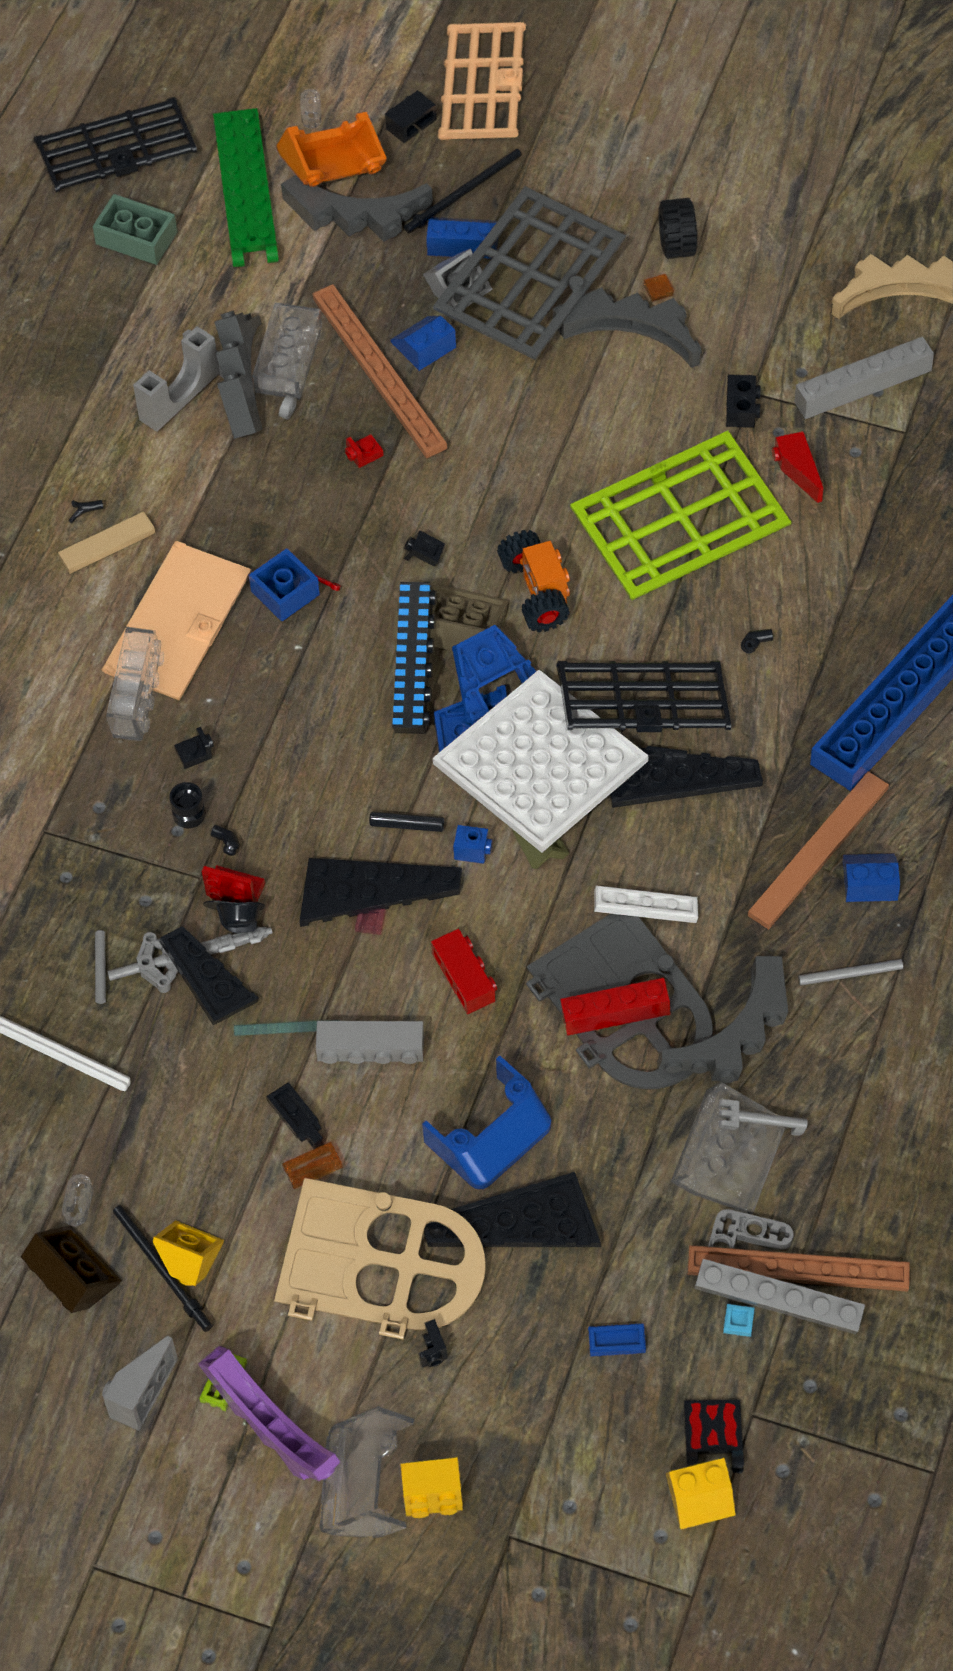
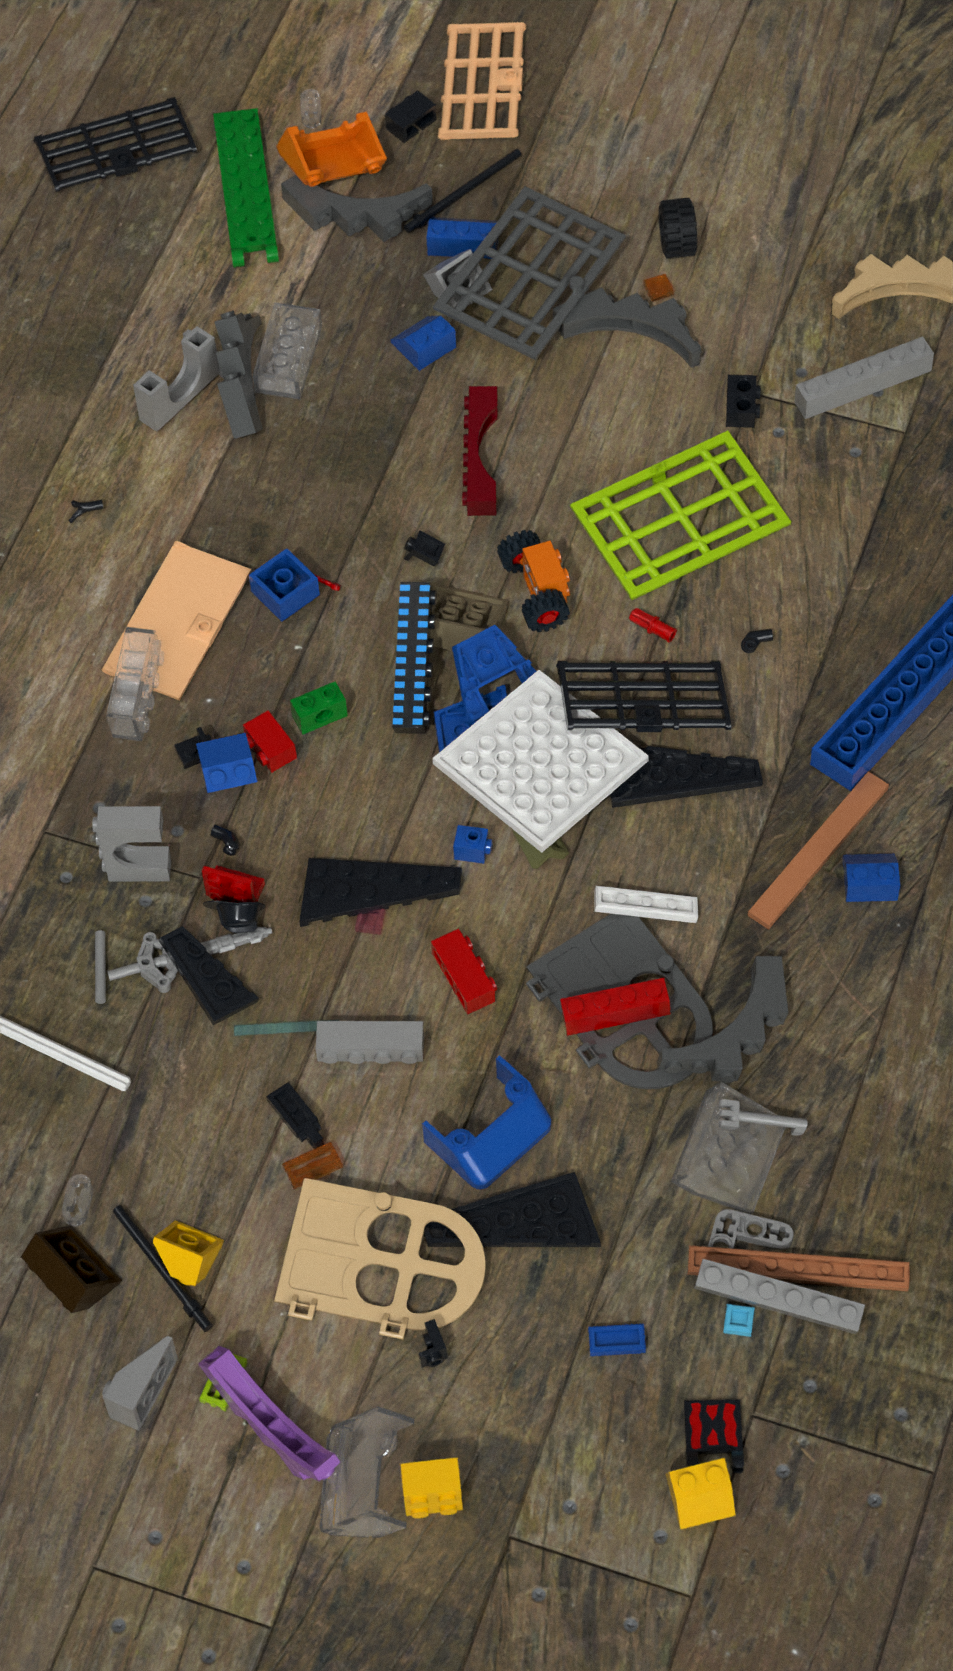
tan tile [58,512,156,574] -> none
sand green brick [93,194,178,265] -> none
black wheel [169,782,206,829] -> none
light grey tile [279,395,297,420] -> none
nougat plate [313,284,447,459] -> none
red bracket [345,434,384,468] -> none
black axle [369,811,445,832] -> none
red slope [772,431,823,503] -> none
light grey bar [798,959,903,986] -> none
none -> light grey arch [92,806,172,882]
none -> blue slope [196,733,257,793]
none -> red brick [243,711,297,773]
none -> green brick [290,681,348,735]
none -> dark red arch [462,386,498,516]
none -> red axle [629,608,677,643]

